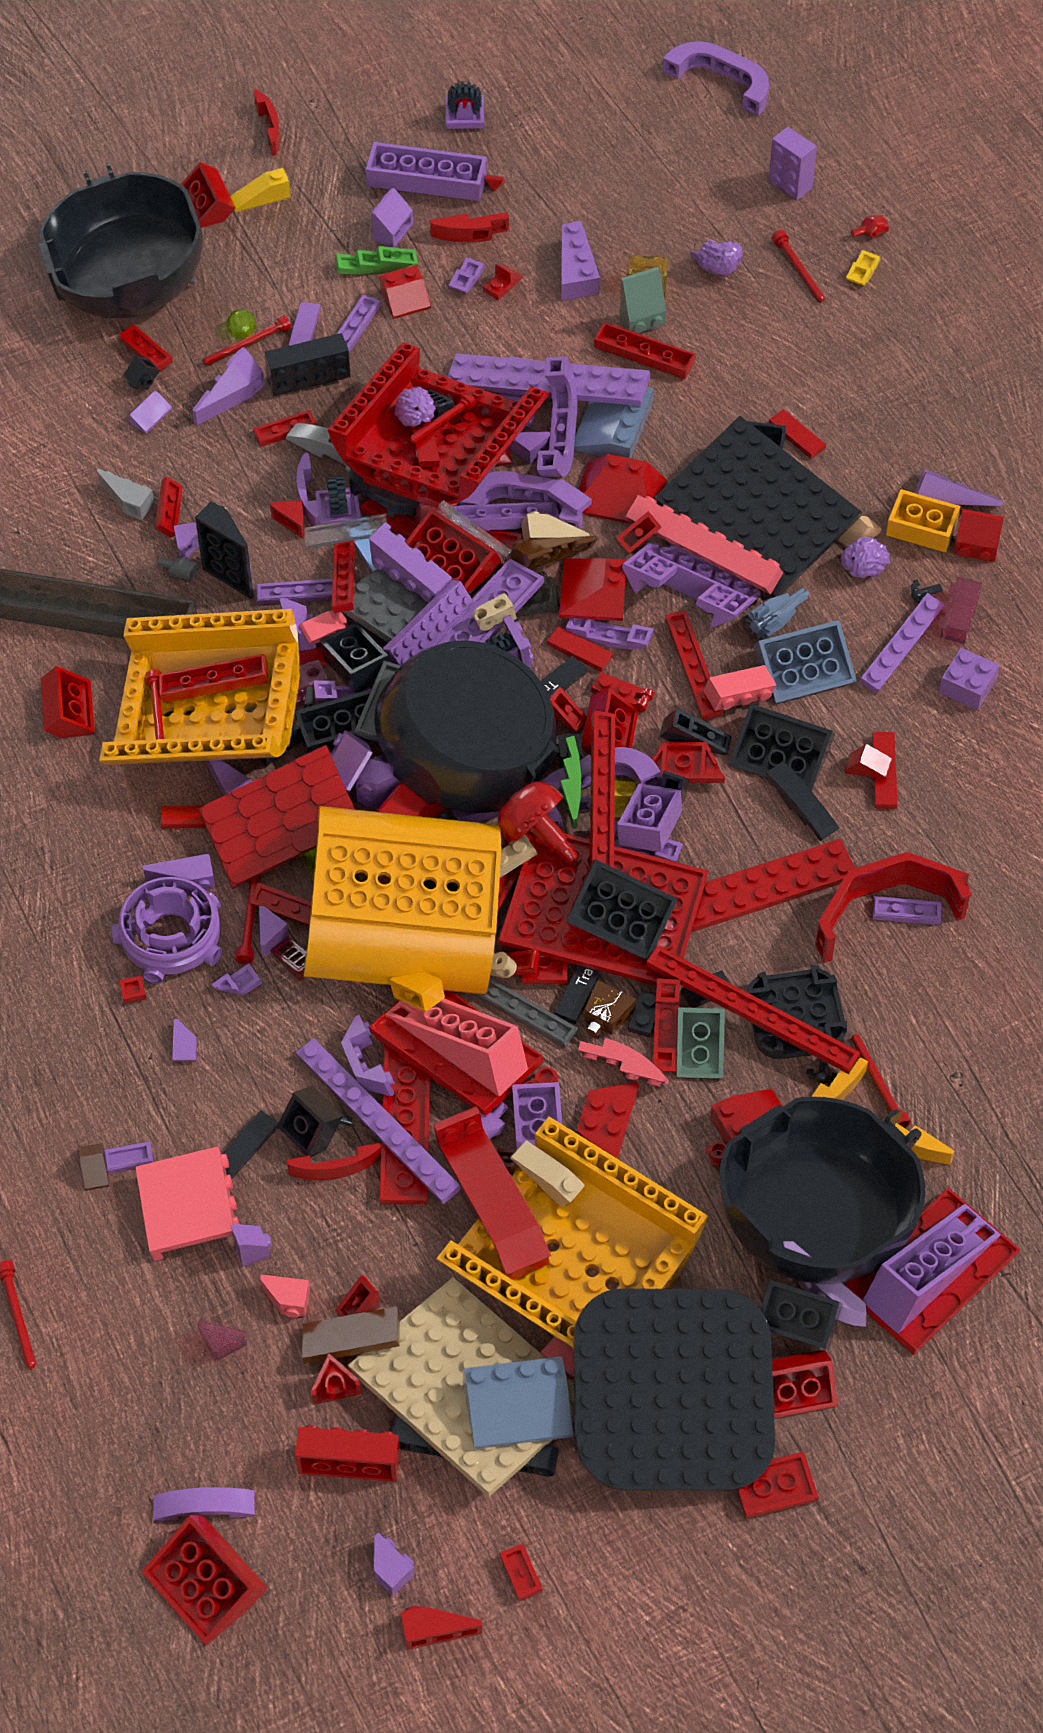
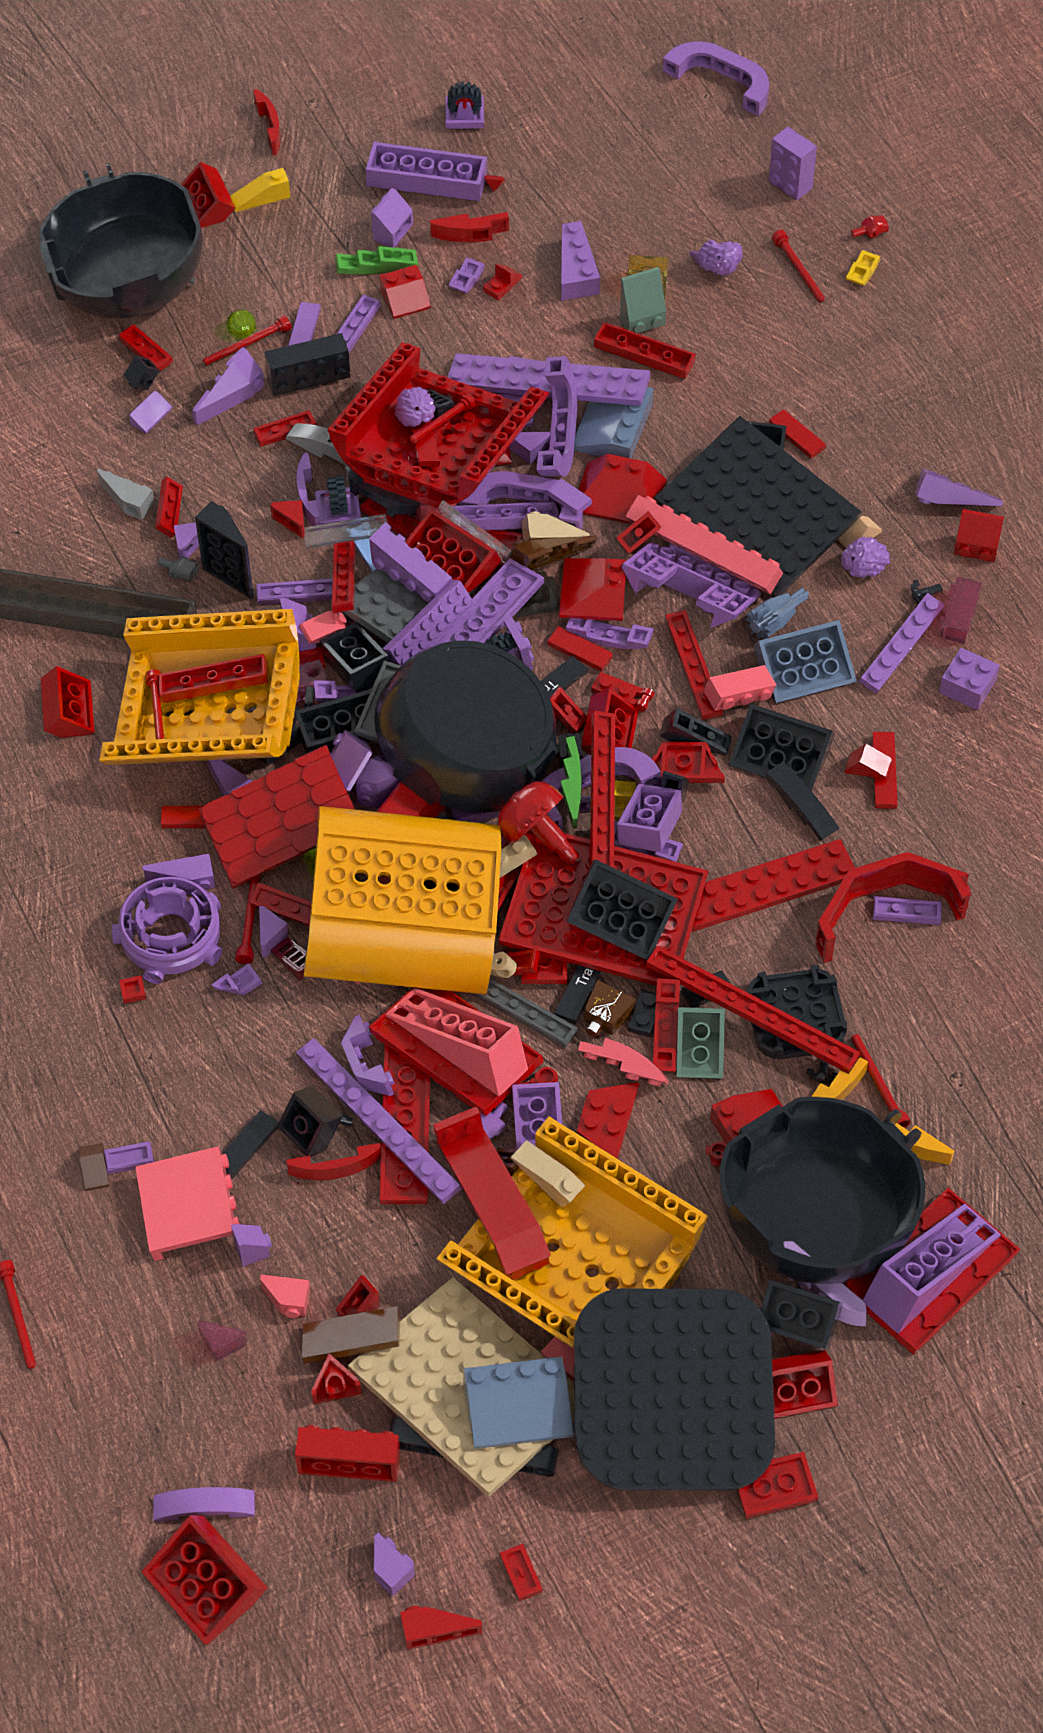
medium lavender slope [172,1019,197,1061] -> none
light orange slope [389,972,445,1012] -> none
tan leg [472,593,517,631] -> none
light orange brick [886,489,961,553] -> none

